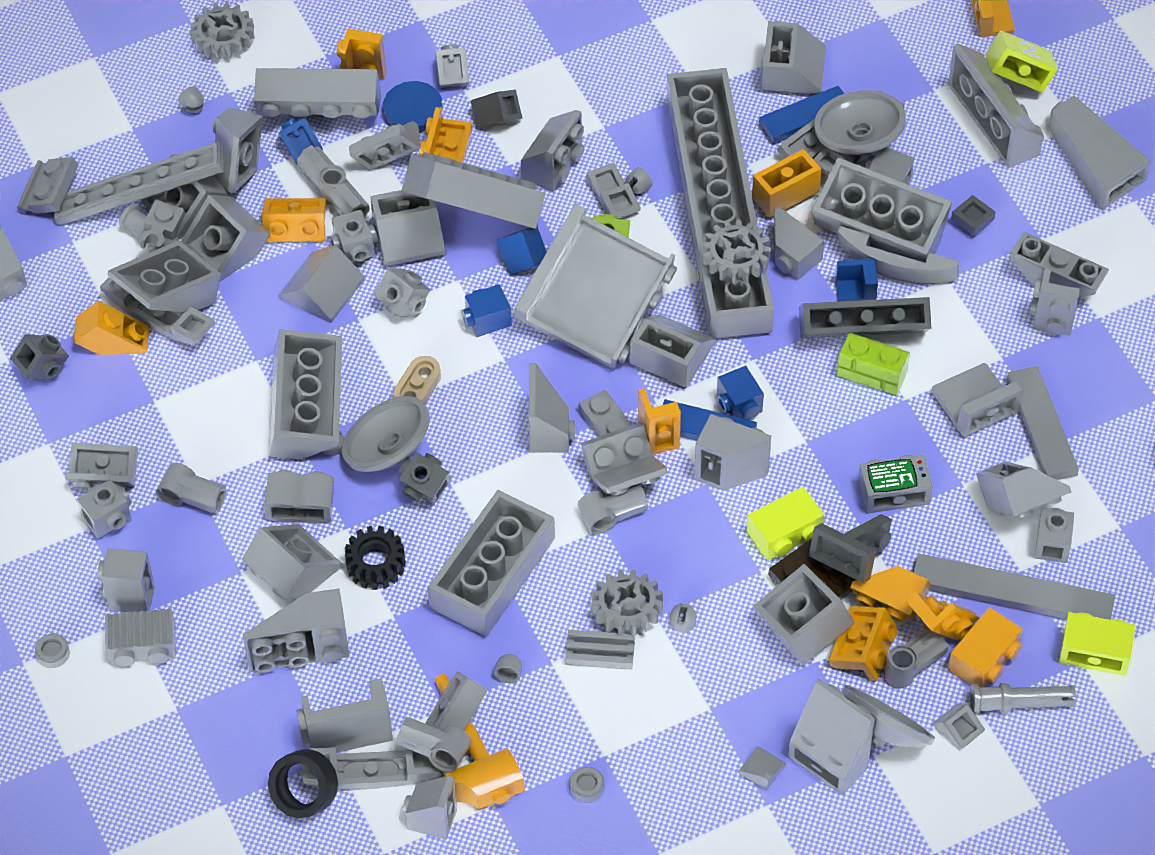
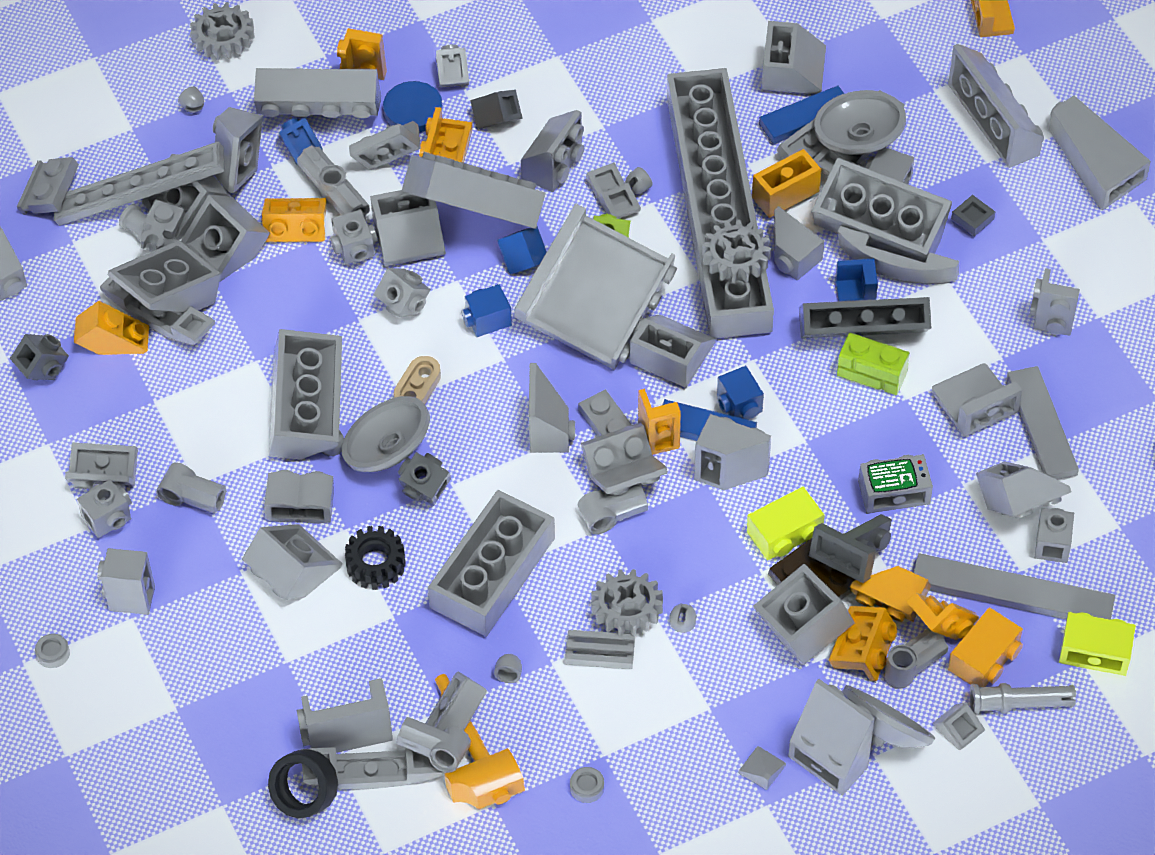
light grey brick [105,608,177,666] -> none
light grey slope [242,588,350,673] -> none
light grey slope [278,245,365,323] -> none
light grey slope [402,776,457,840] -> none
neon yellow brick [985,30,1058,93] -> none
light grey slope [1009,232,1109,298] -> none

